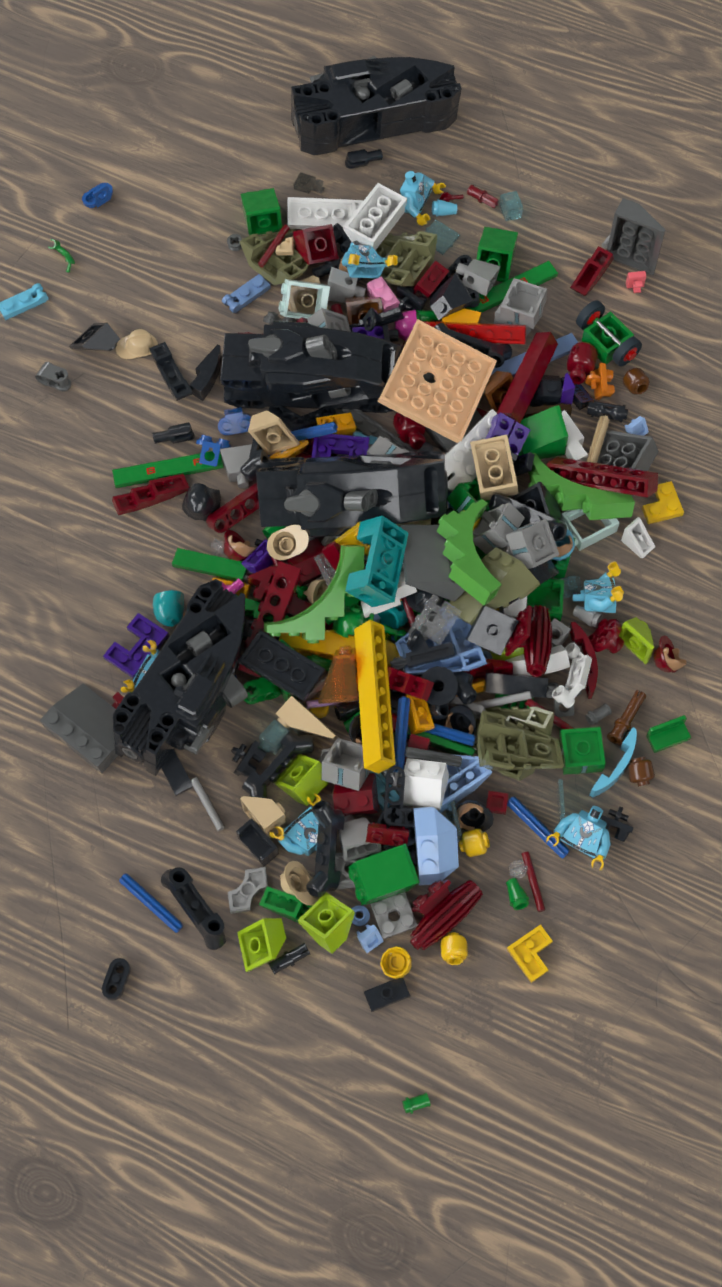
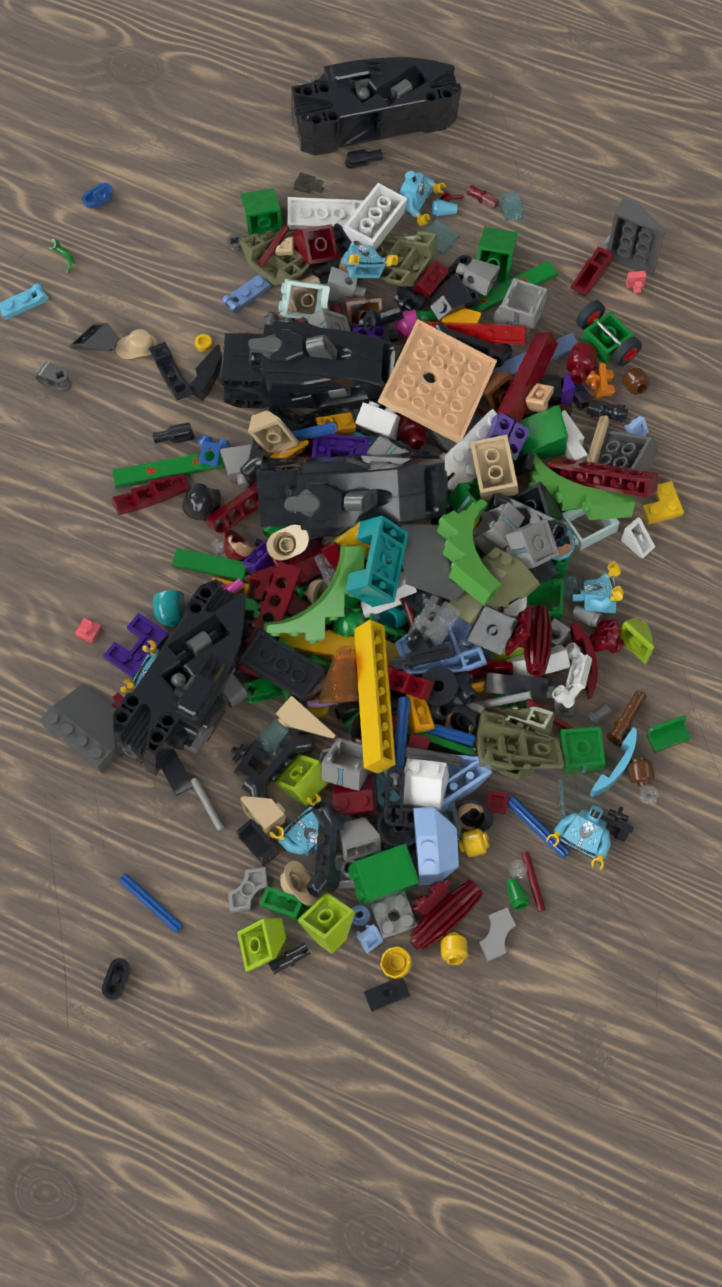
black plate [161,867,226,950] -> none
blue bracket [218,407,251,435] -> none
dark red hinge [366,822,409,846] -> none
bright pink brick [367,277,400,312] -> none
green pin [402,1093,431,1114] -> none
yellow plate [507,924,553,983] -> none
dark red piece [653,635,687,673] -> none
none -> coral tile [75,618,102,644]
none -> yellow tile [195,334,213,352]
none -> white slope [355,401,400,440]
none -> light grey tile [479,907,516,962]
none -> light nougat slope [526,383,554,413]
none -> clear plate [639,786,659,805]

